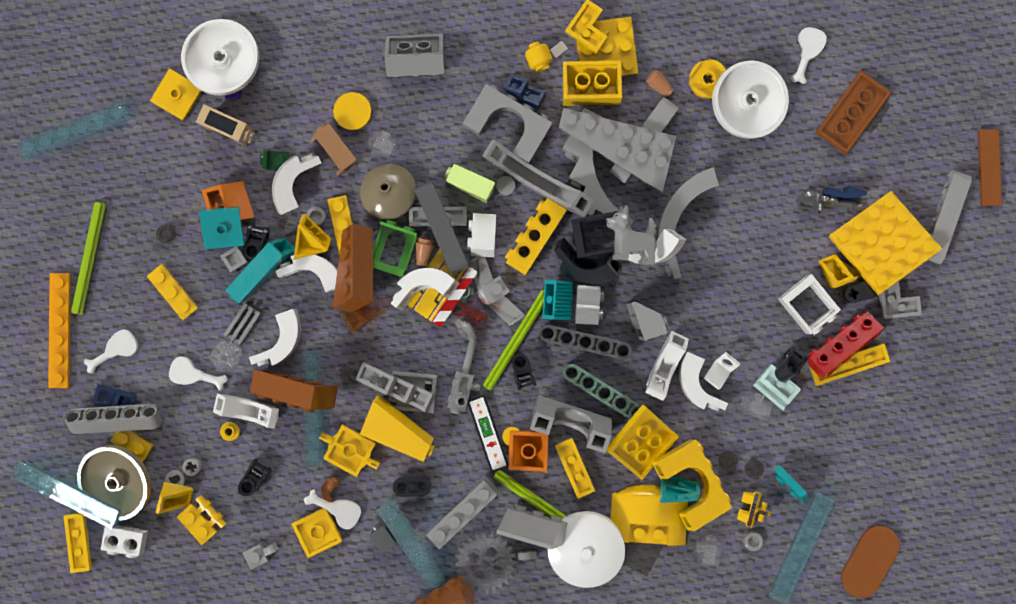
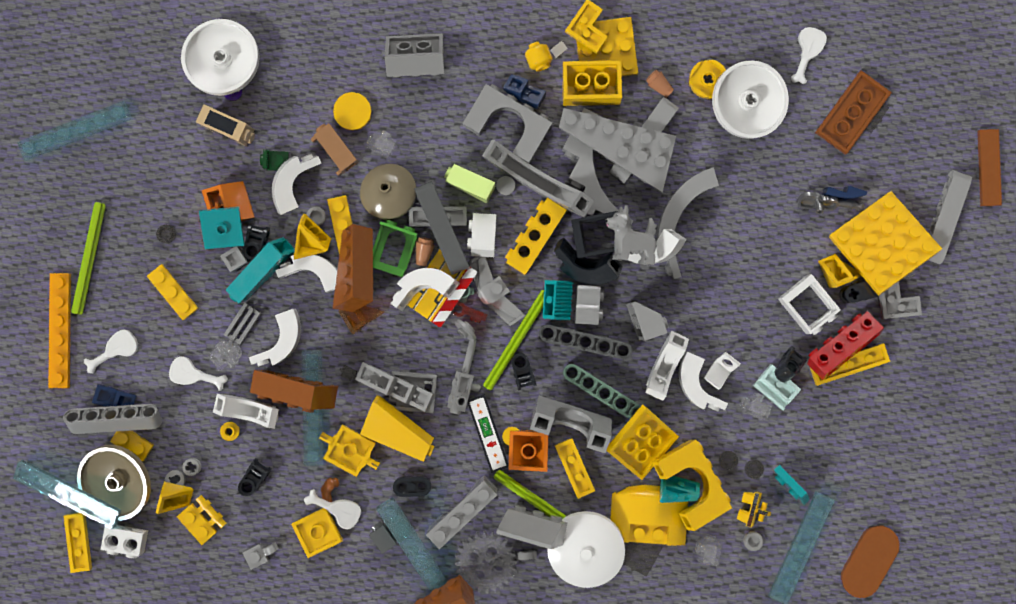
yellow plate [150,68,202,121] -> none

